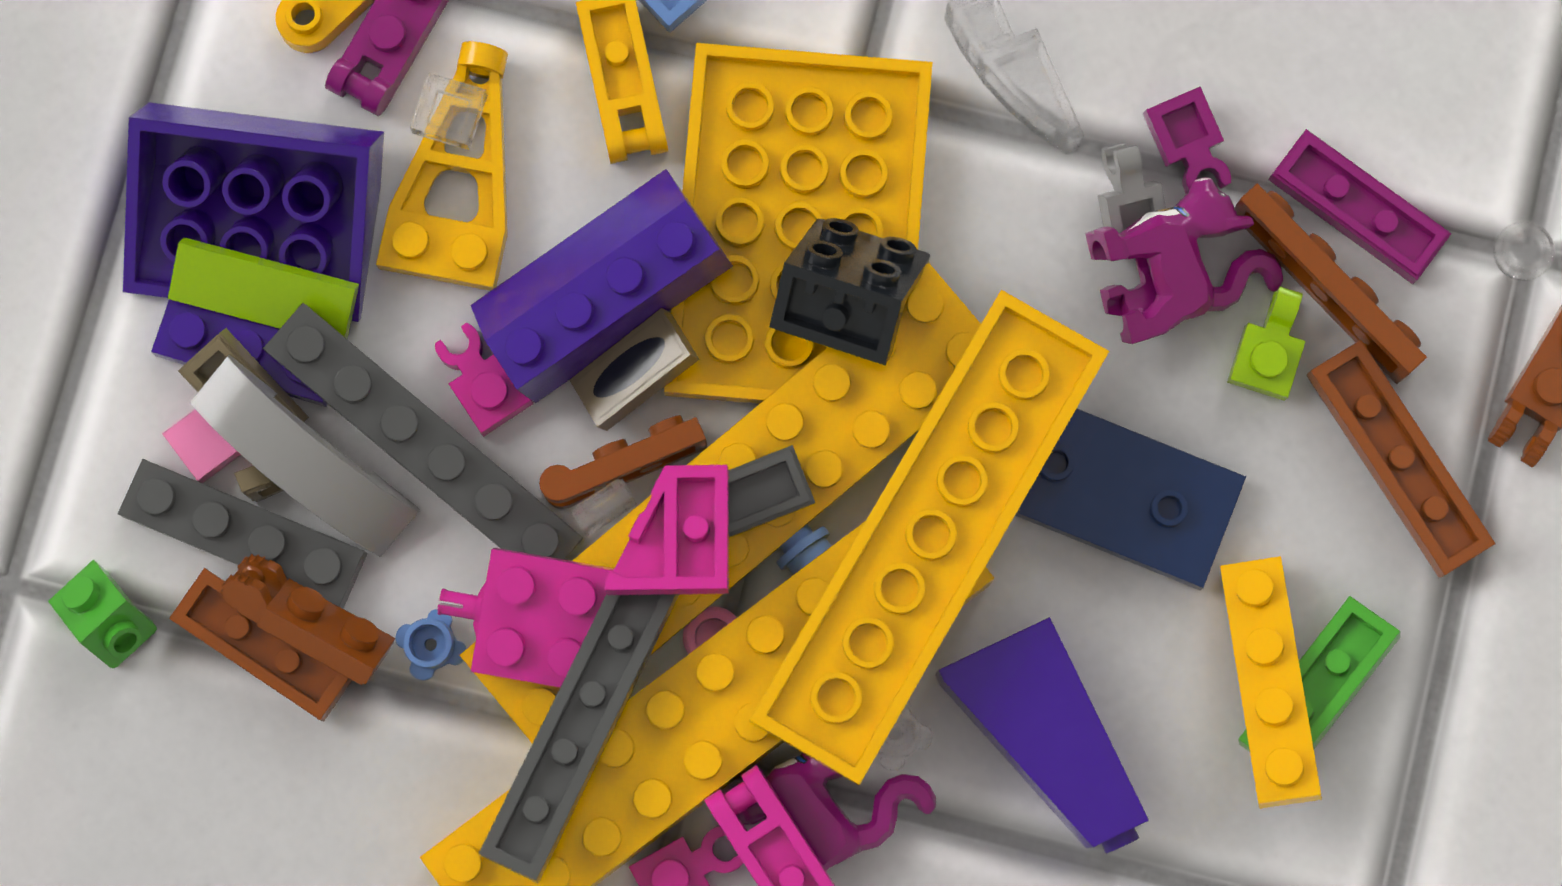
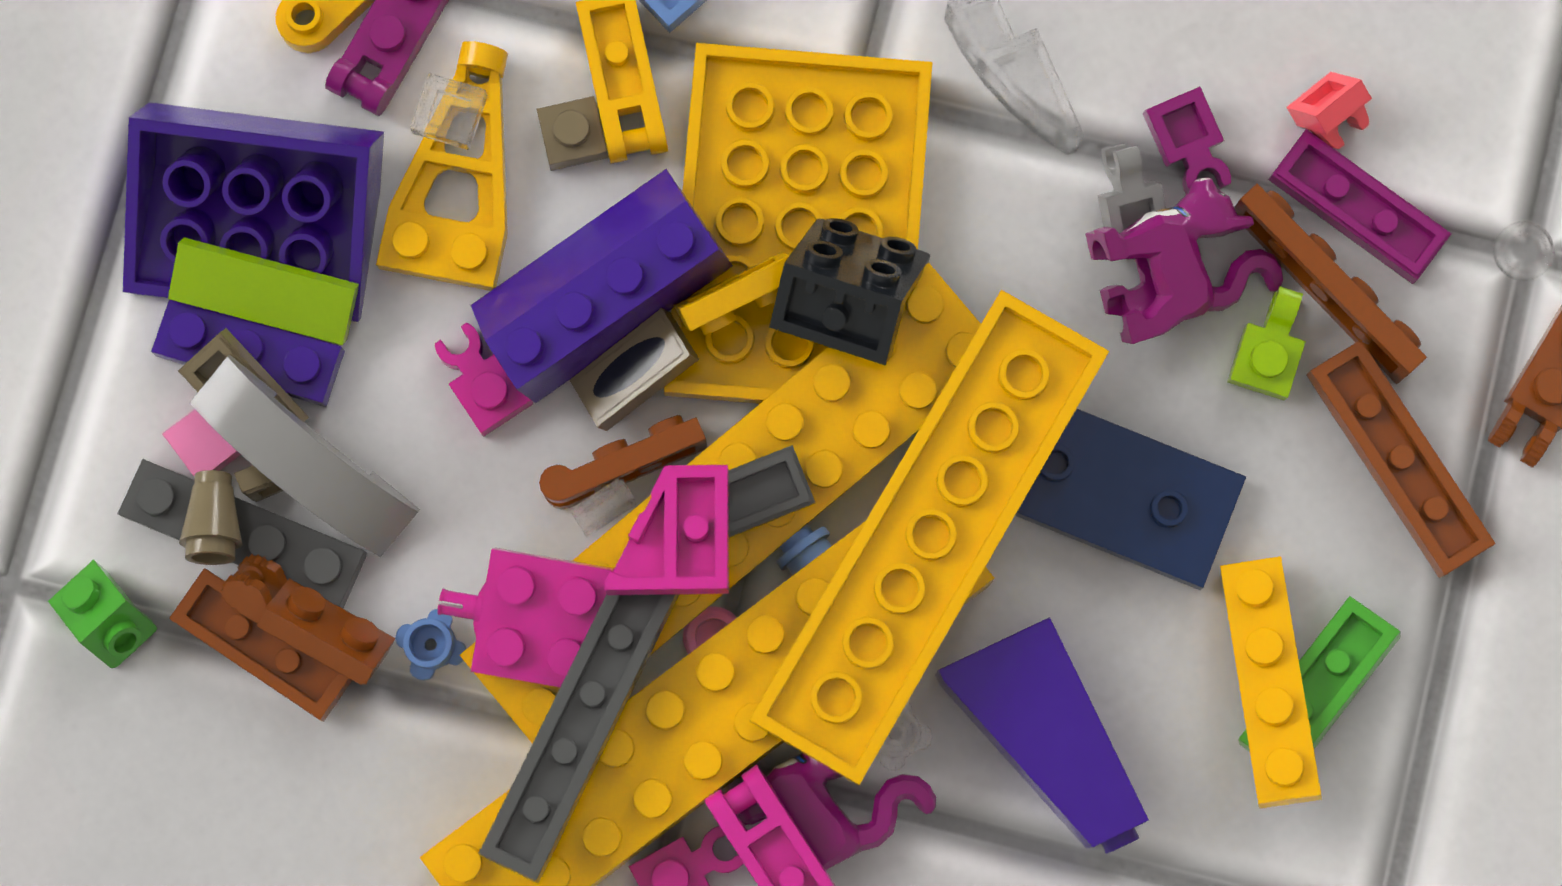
dark grey plate [263,303,583,560] -> none
none -> dark tan cone [179,470,242,565]
none -> dark tan plate [537,96,609,171]
none -> yellow plate [674,252,790,335]
none -> coral tile [1286,72,1372,149]

